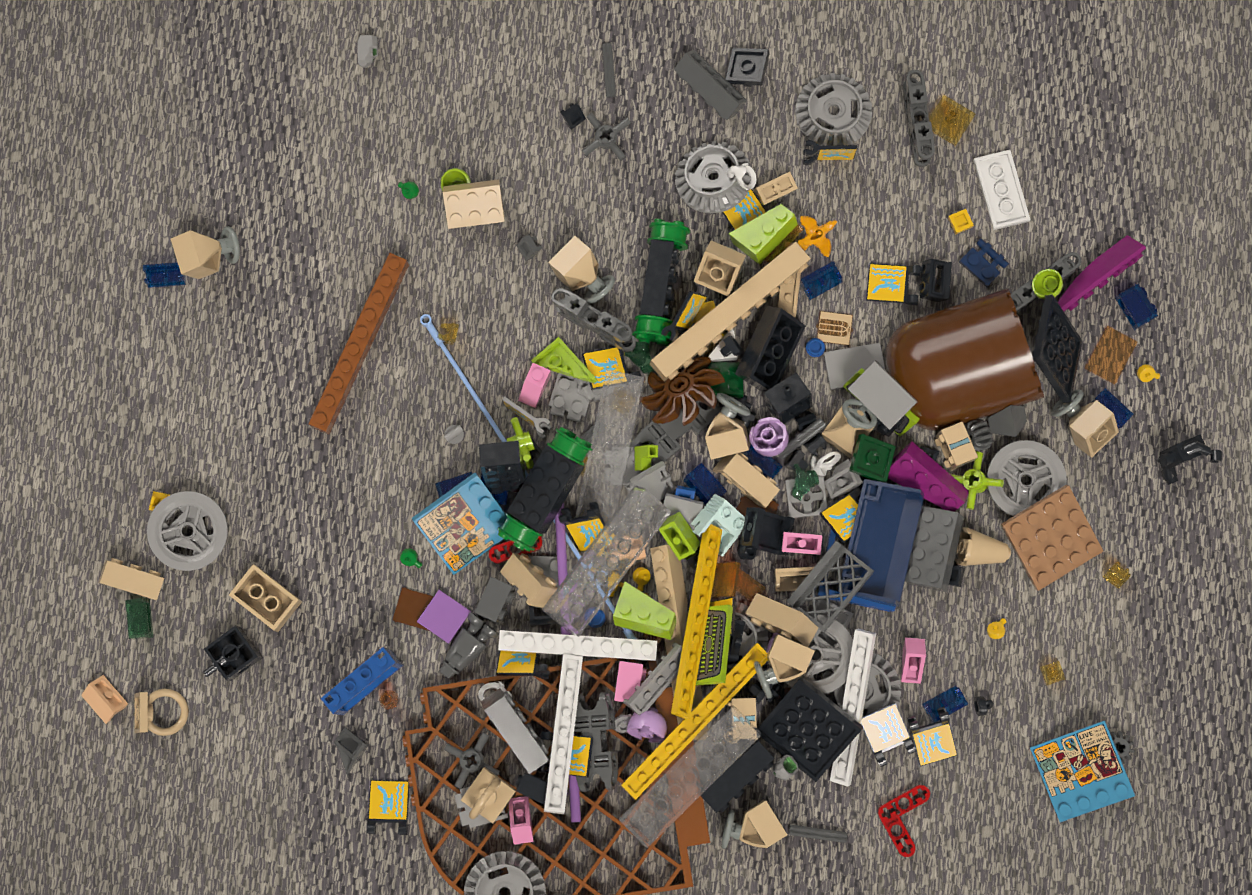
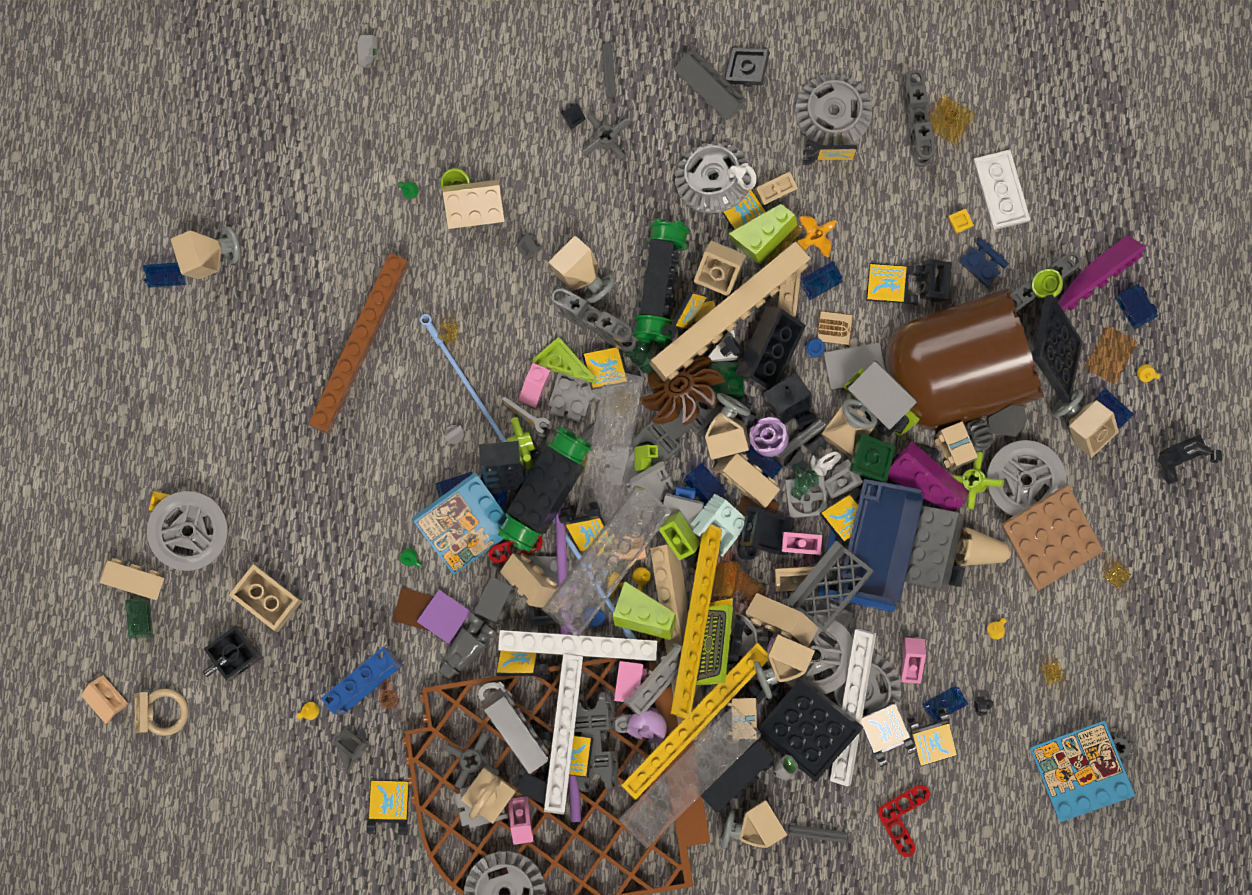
none -> yellow piece [296,702,320,720]

